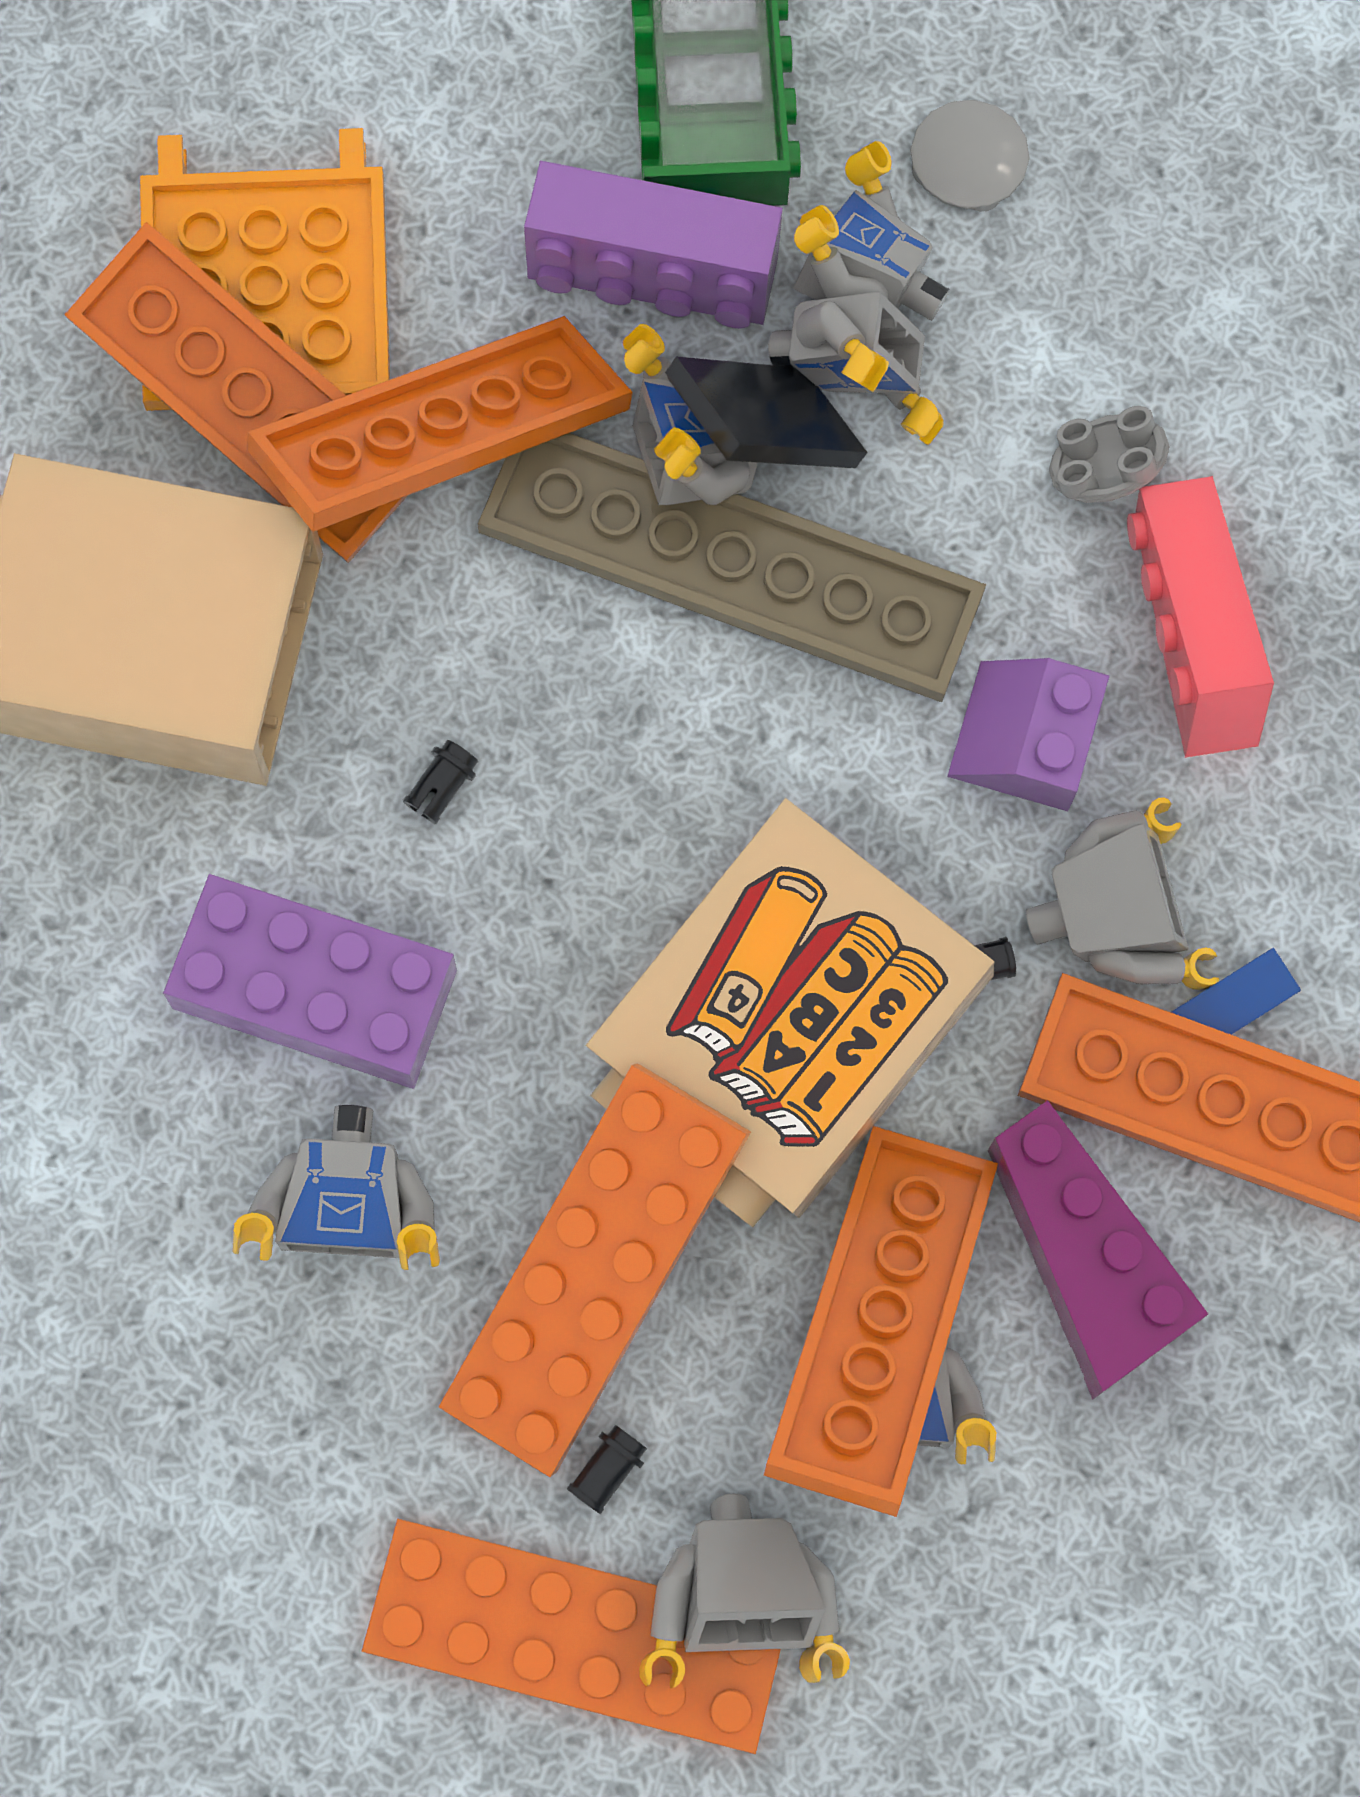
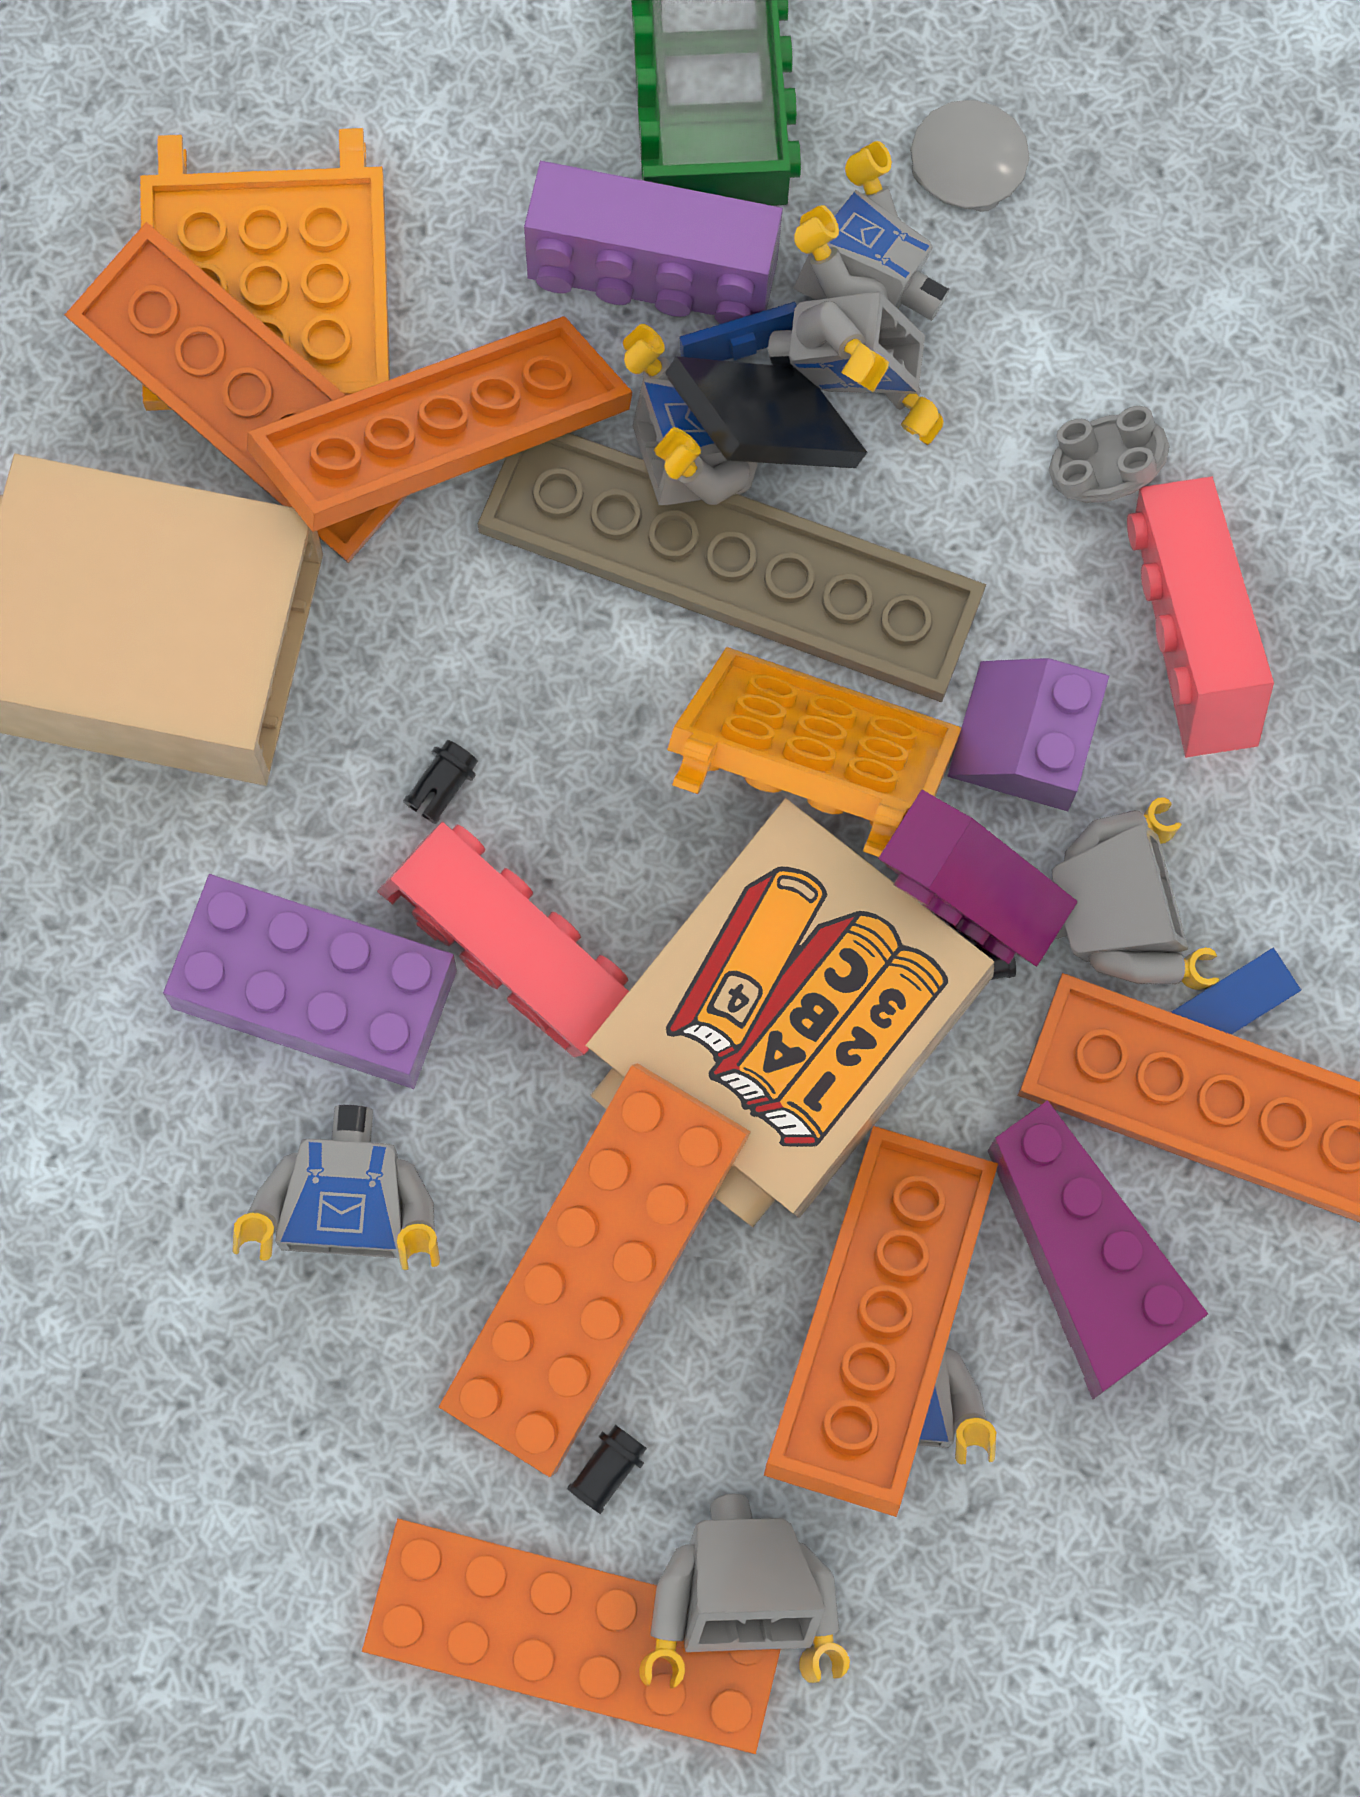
none -> coral wedge [377,822,629,1058]
none -> light orange plate [667,647,962,857]
none -> blue piece [679,301,797,361]
none -> magenta wedge [878,790,1078,967]

